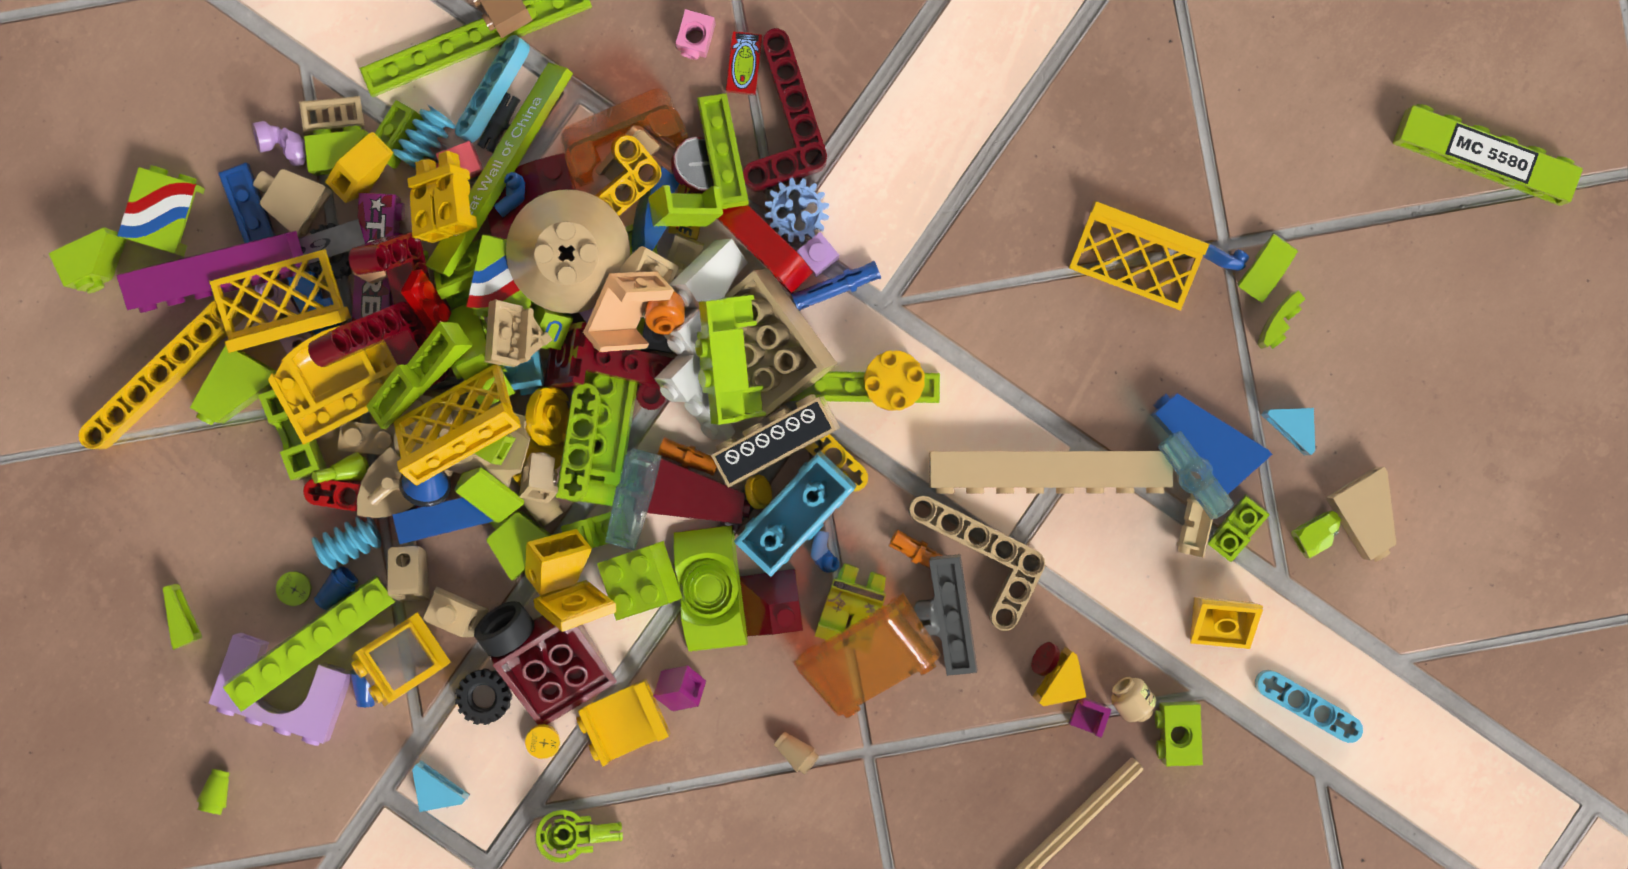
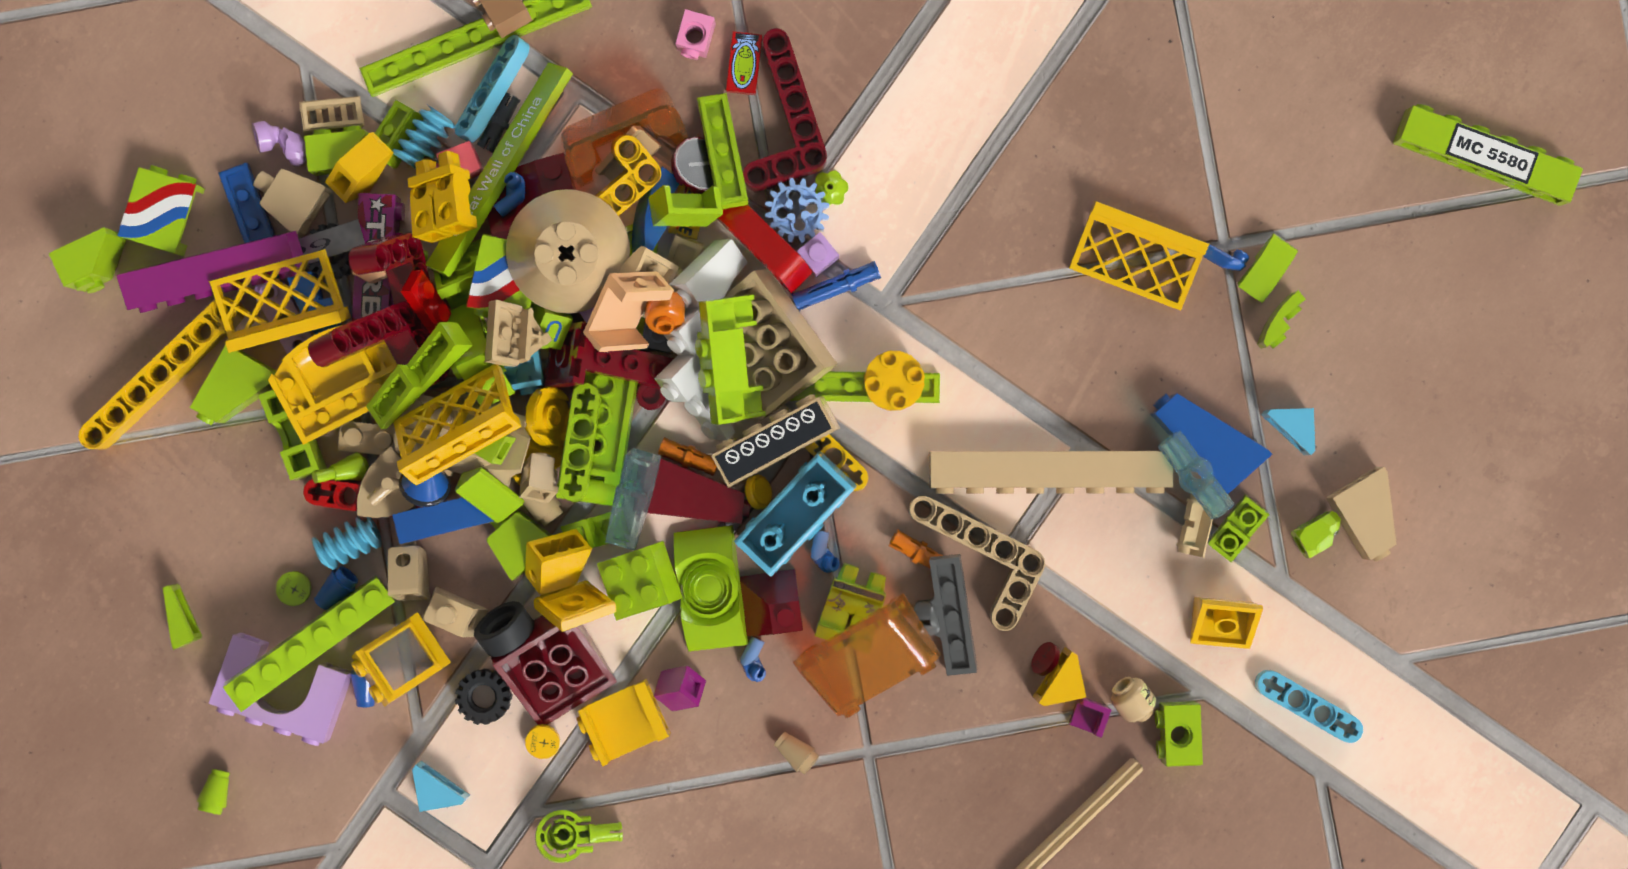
none -> arm [740,636,766,682]
none -> lime plant [815,170,849,206]

